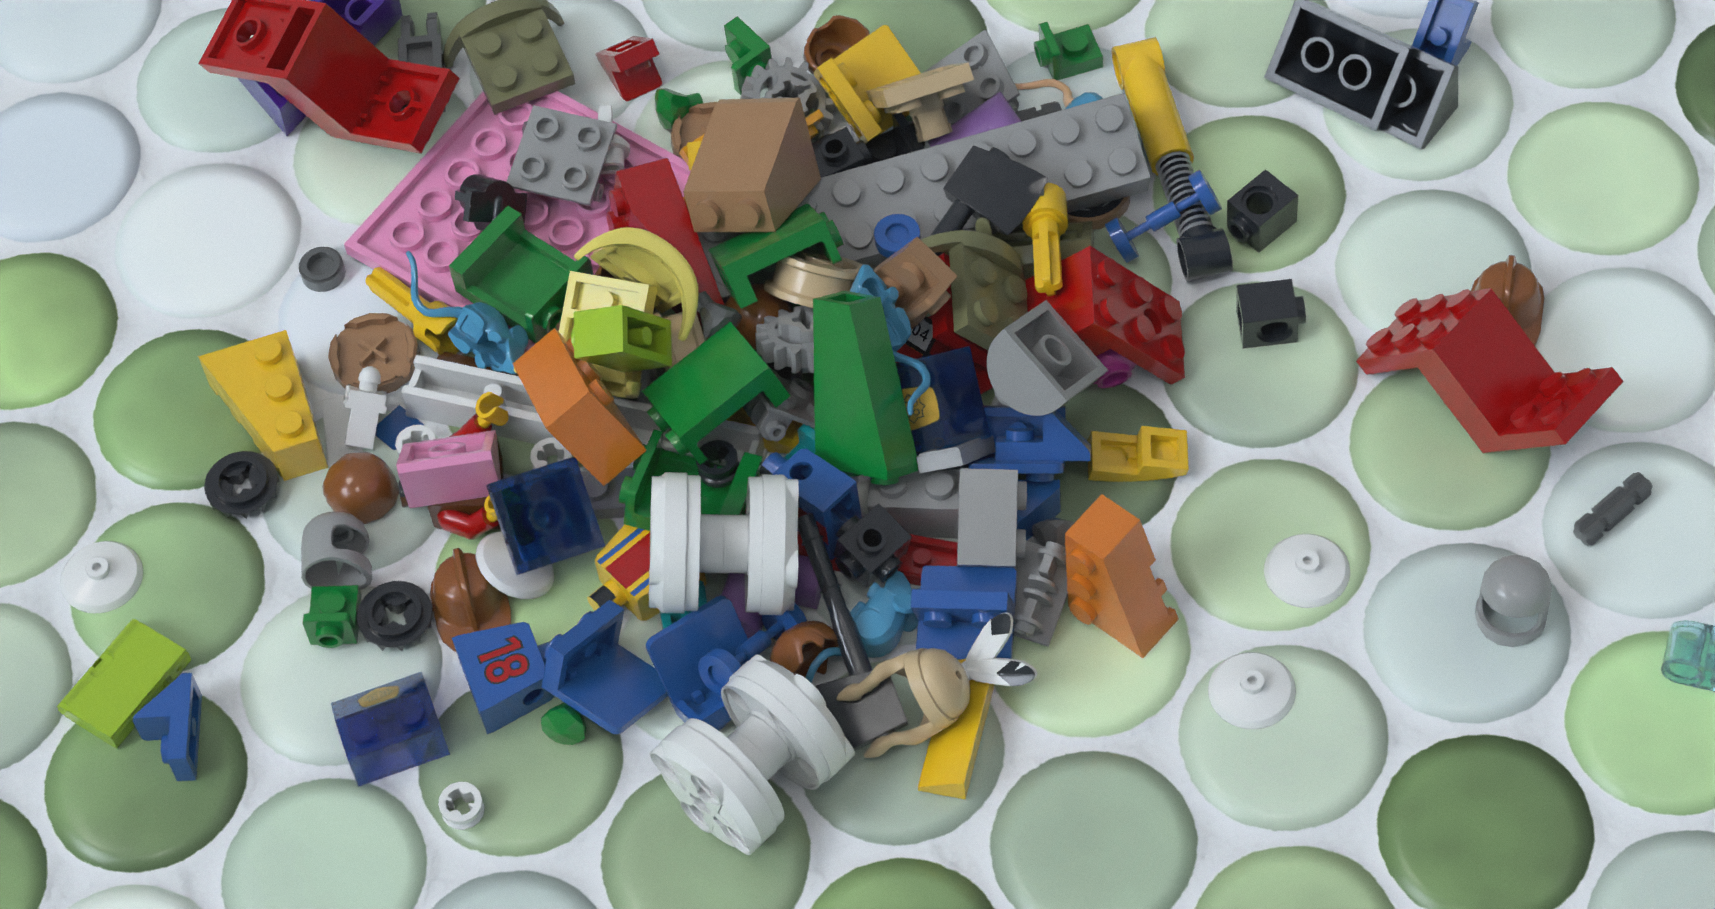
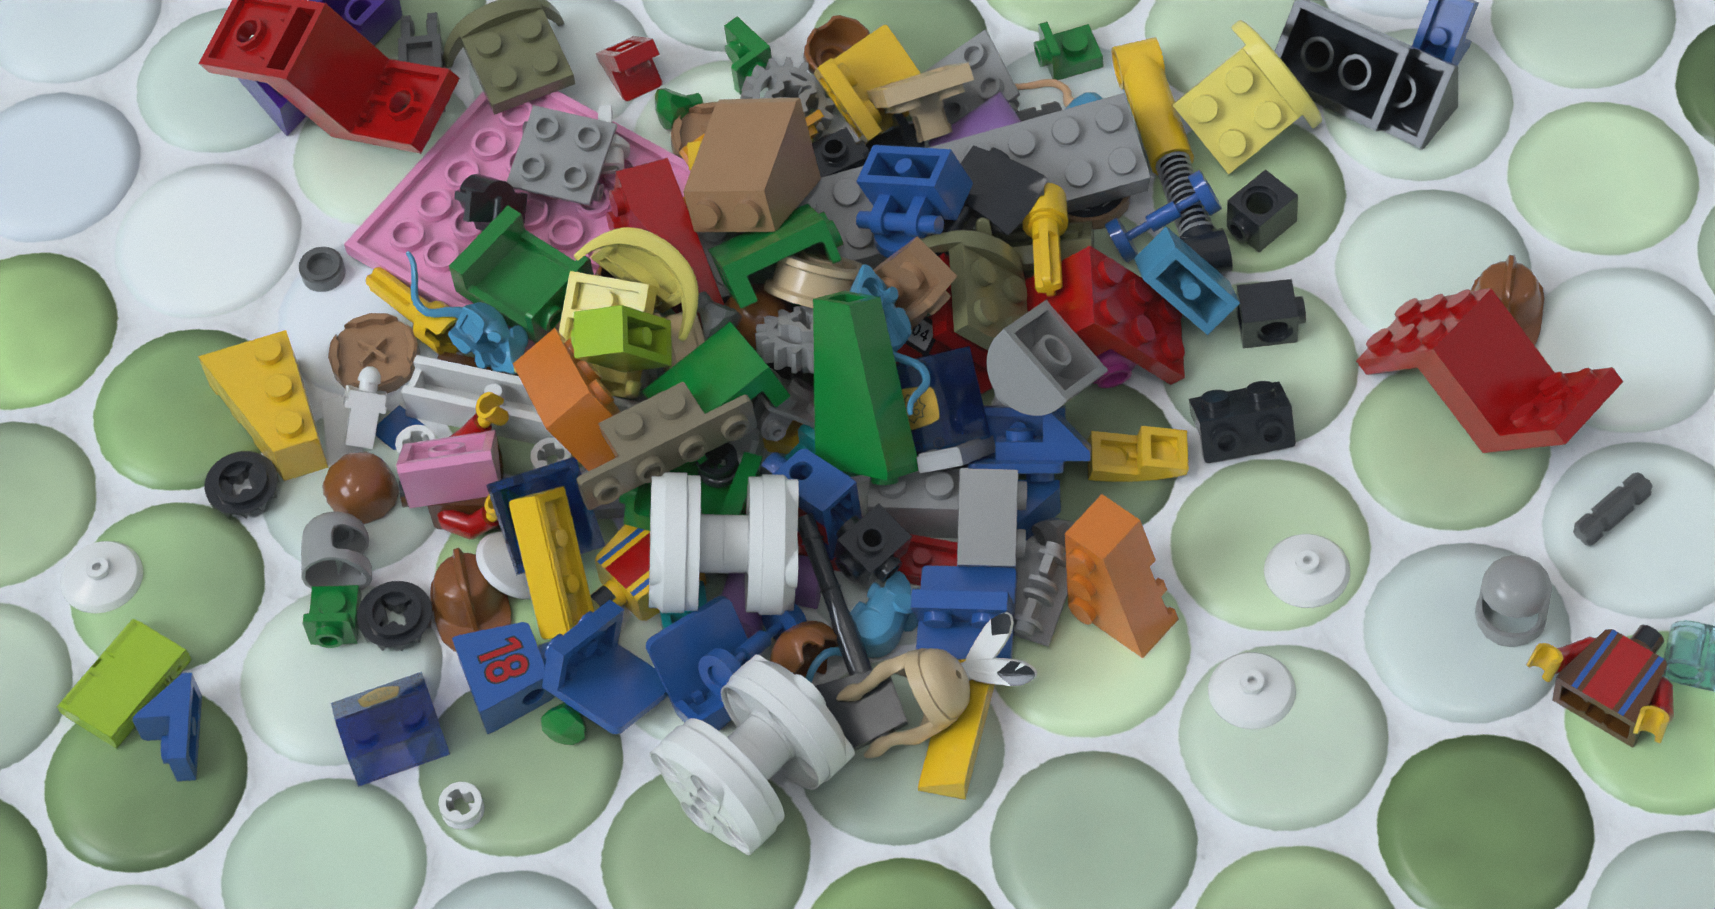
none -> yellow slope [509,486,594,639]
none -> dark tan bracket [577,381,757,510]
none -> blue brick [856,145,973,238]
none -> dark azure brick [1134,226,1240,335]
none -> light yellow piece [1172,20,1322,174]
none -> black bracket [1189,381,1296,463]
none -> torso [1526,624,1674,748]

